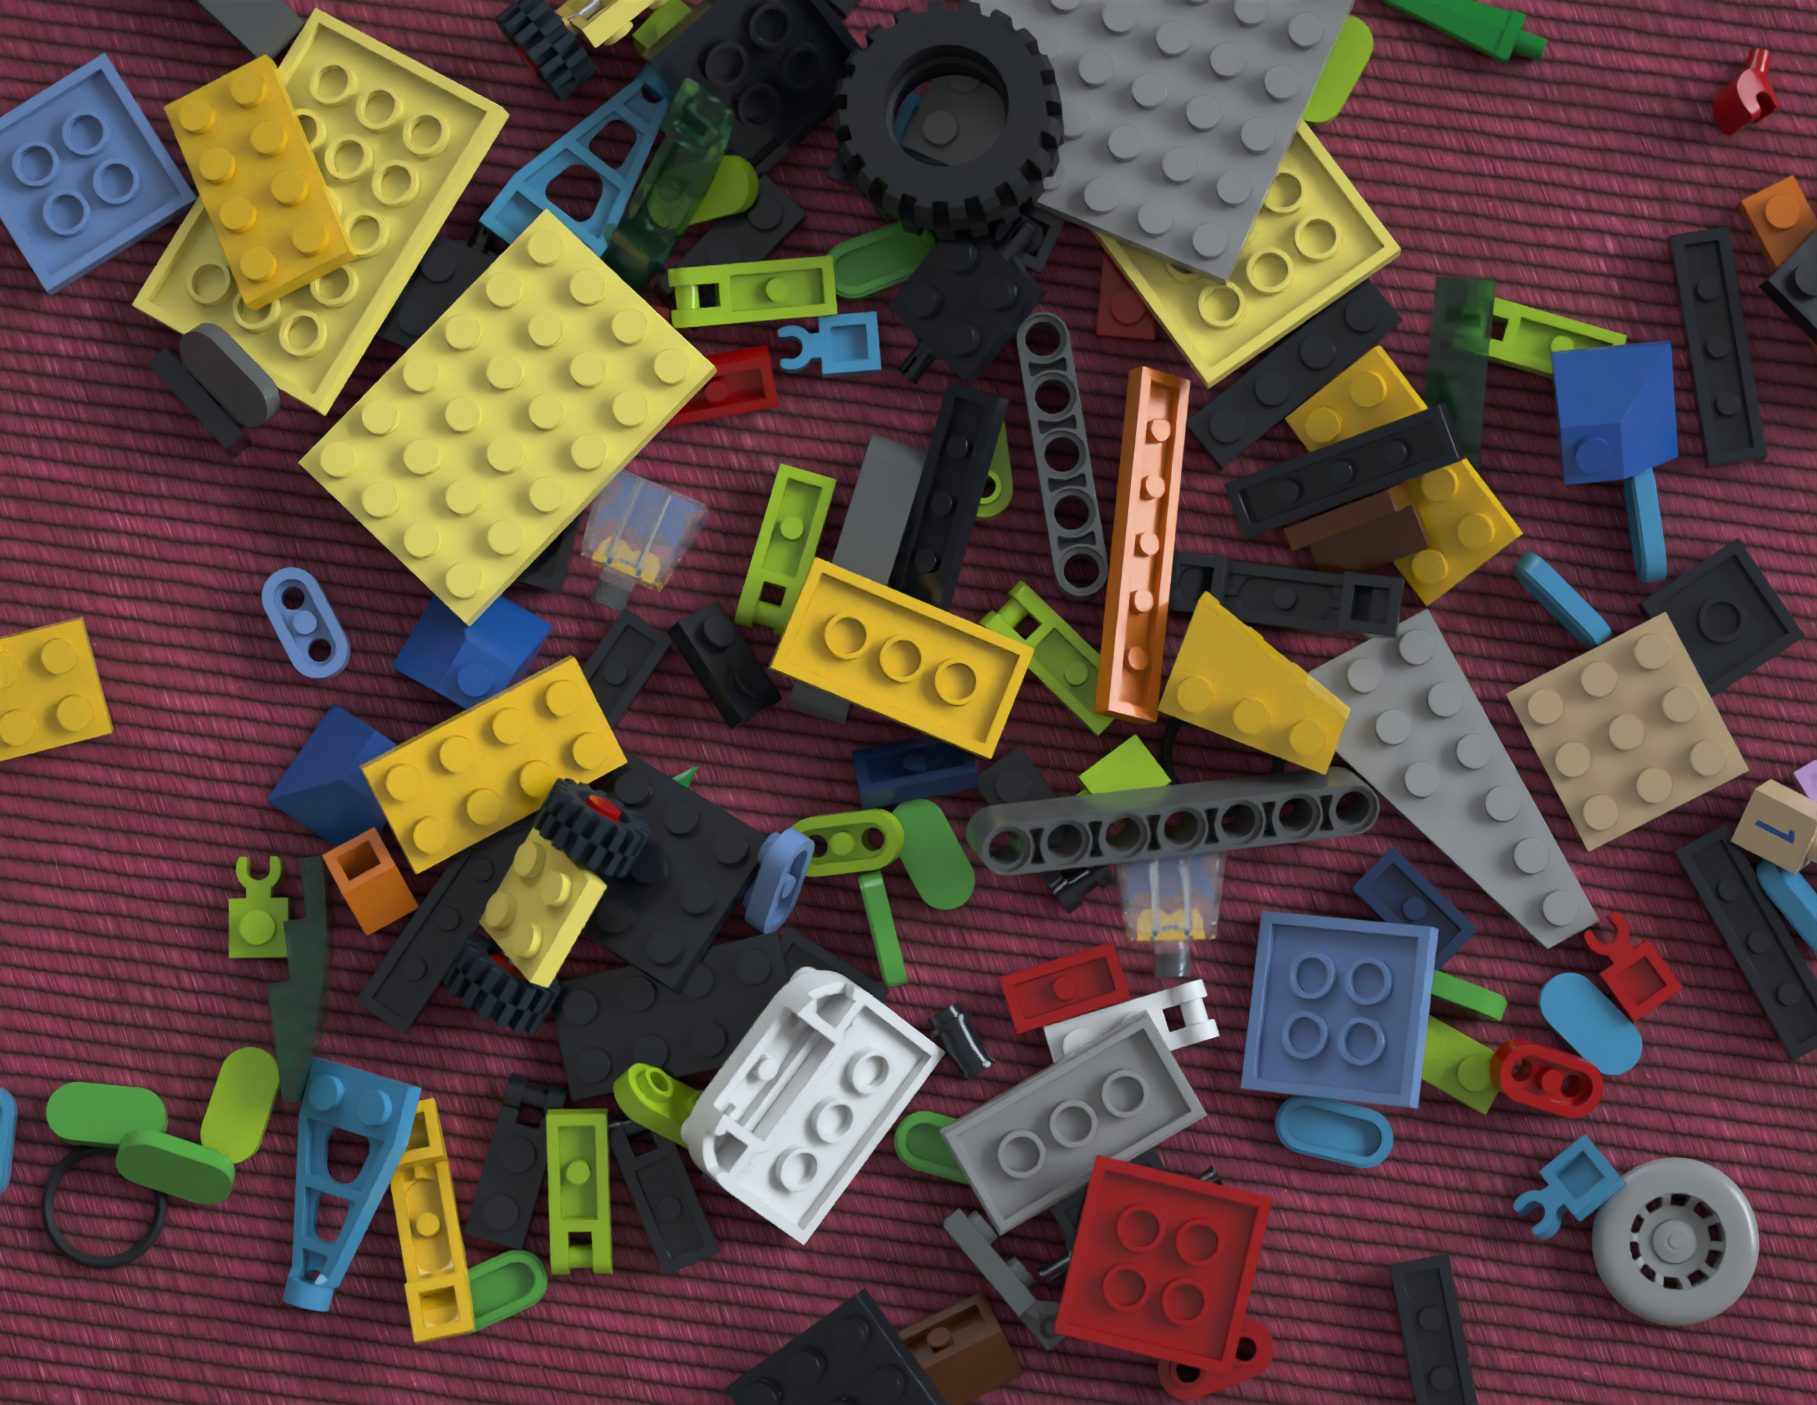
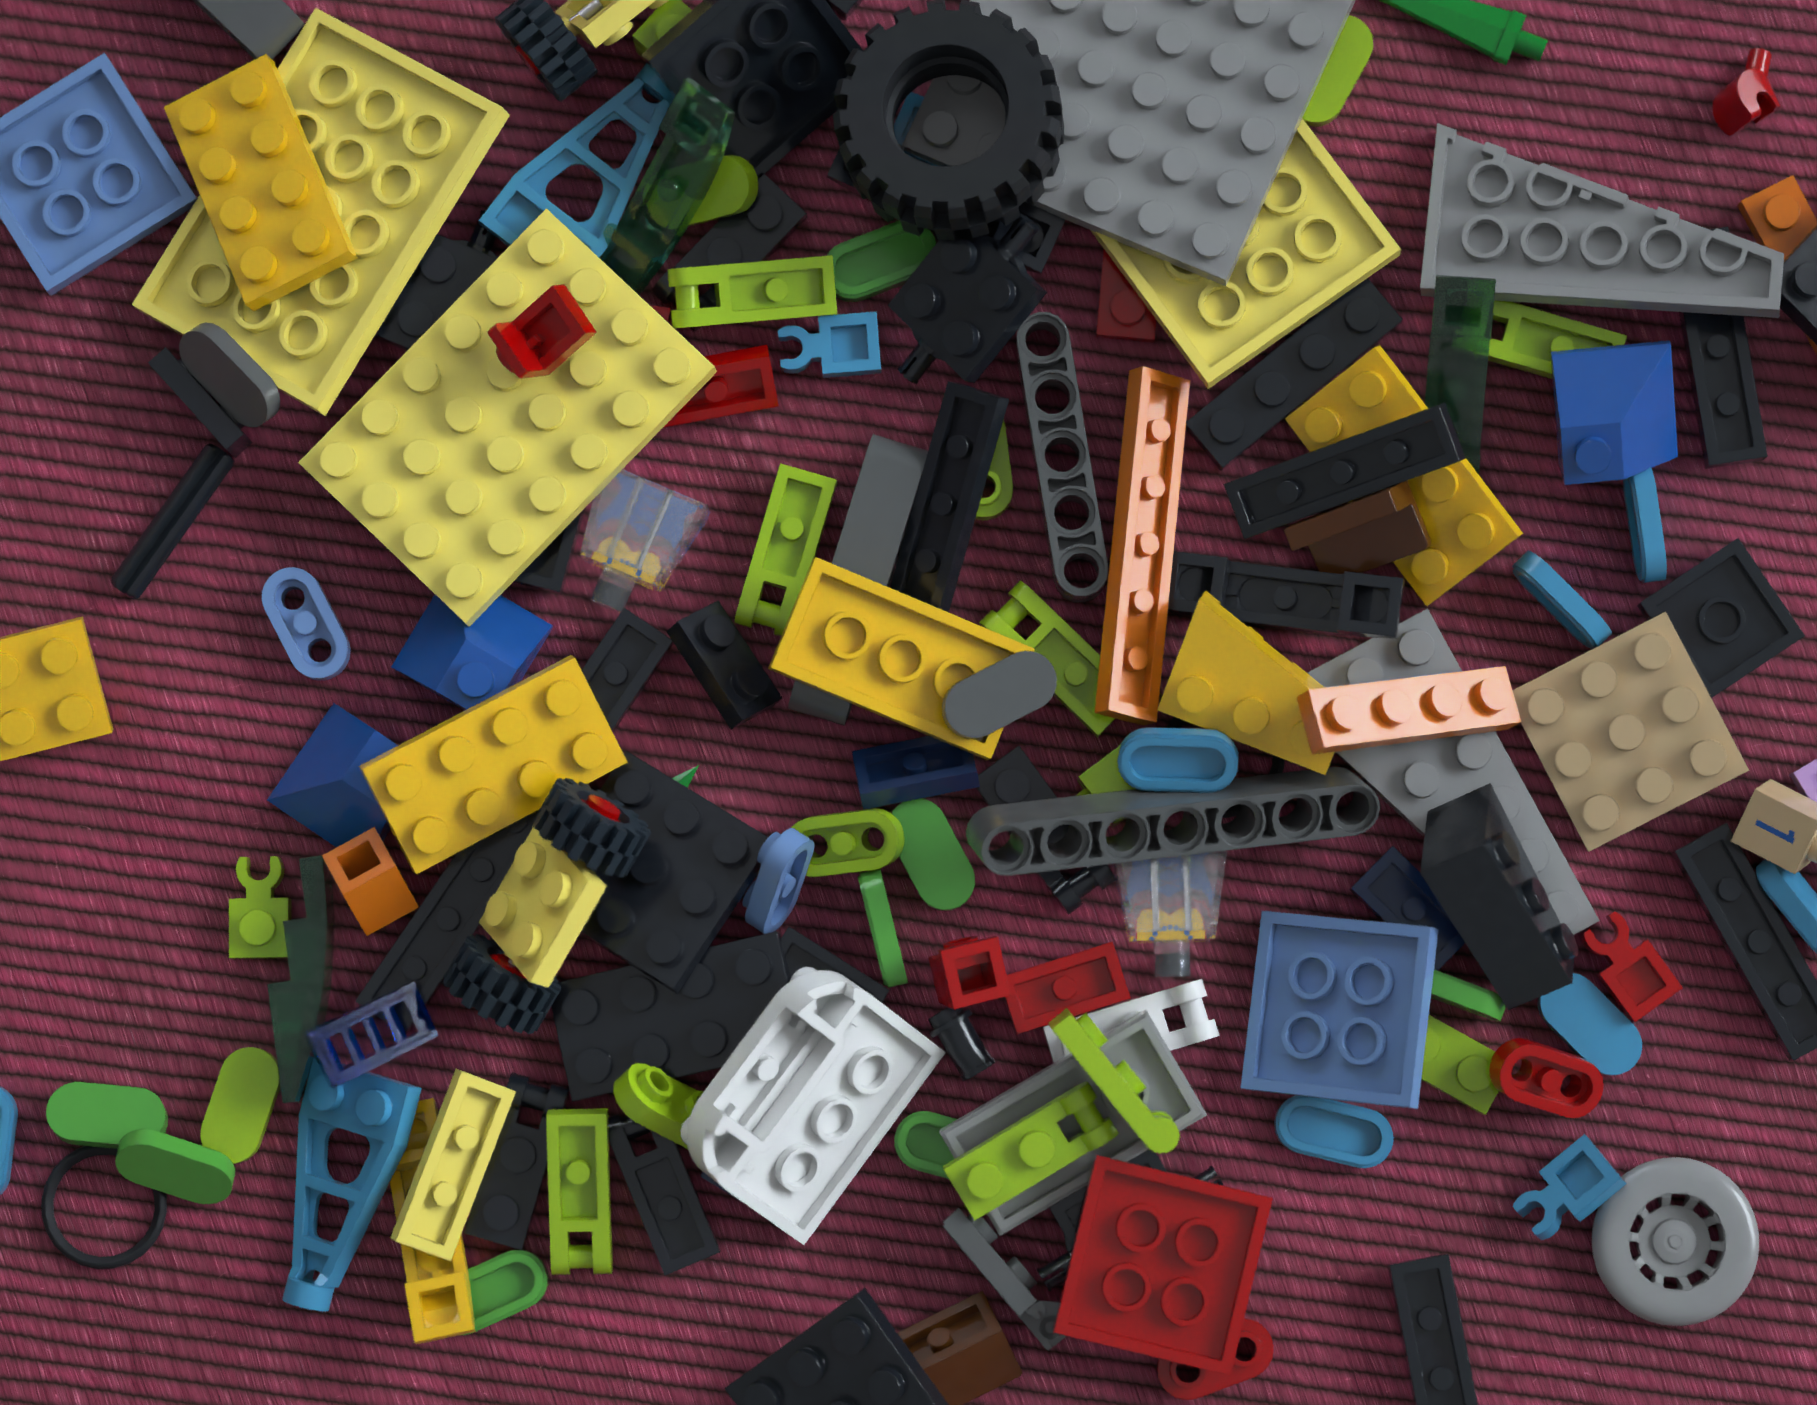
none -> black axle [111,443,234,599]
none -> clear blue slope [304,981,439,1088]
none -> light yellow plate [391,1069,516,1261]
none -> red bracket [487,284,597,379]
none -> red brick [928,936,1011,1010]
none -> dark grey tile [942,651,1057,739]
none -> lime plate [943,1081,1119,1221]
none -> lime plate [1048,1008,1180,1153]
none -> dark azure tile [1118,727,1239,793]
none -> plate [1297,666,1521,755]
none -> light grey wing [1420,123,1784,318]
none -> black wedge [1420,783,1578,1010]

